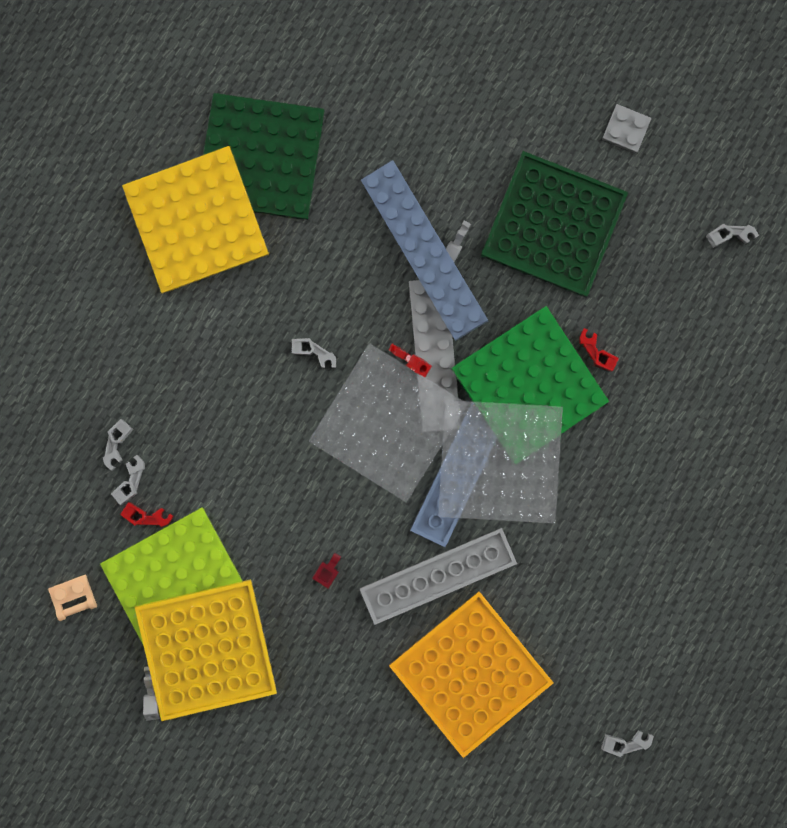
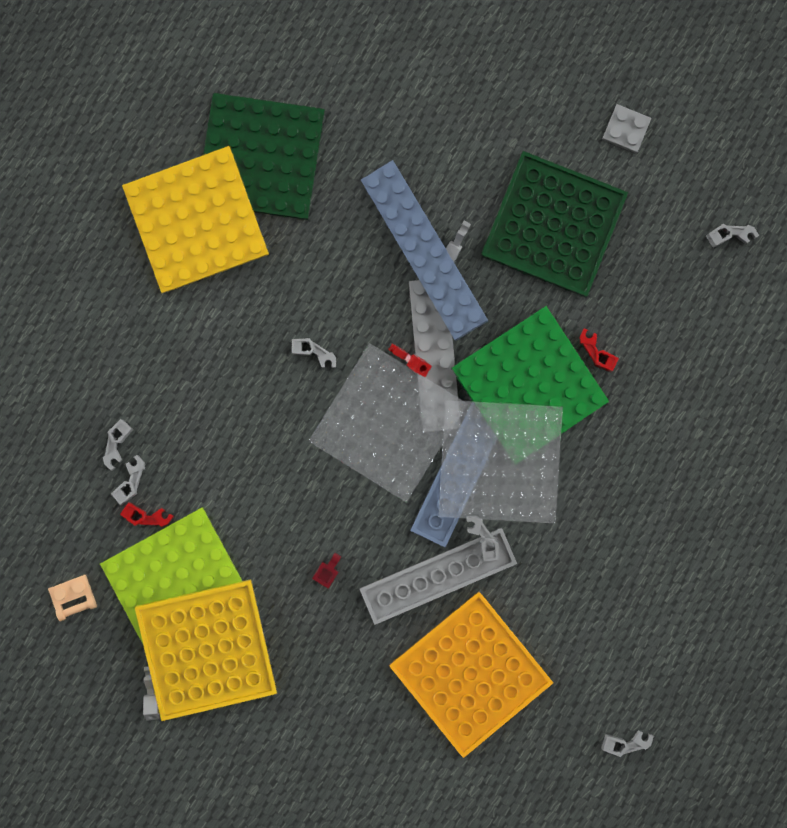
none -> light grey piece [466,516,498,561]

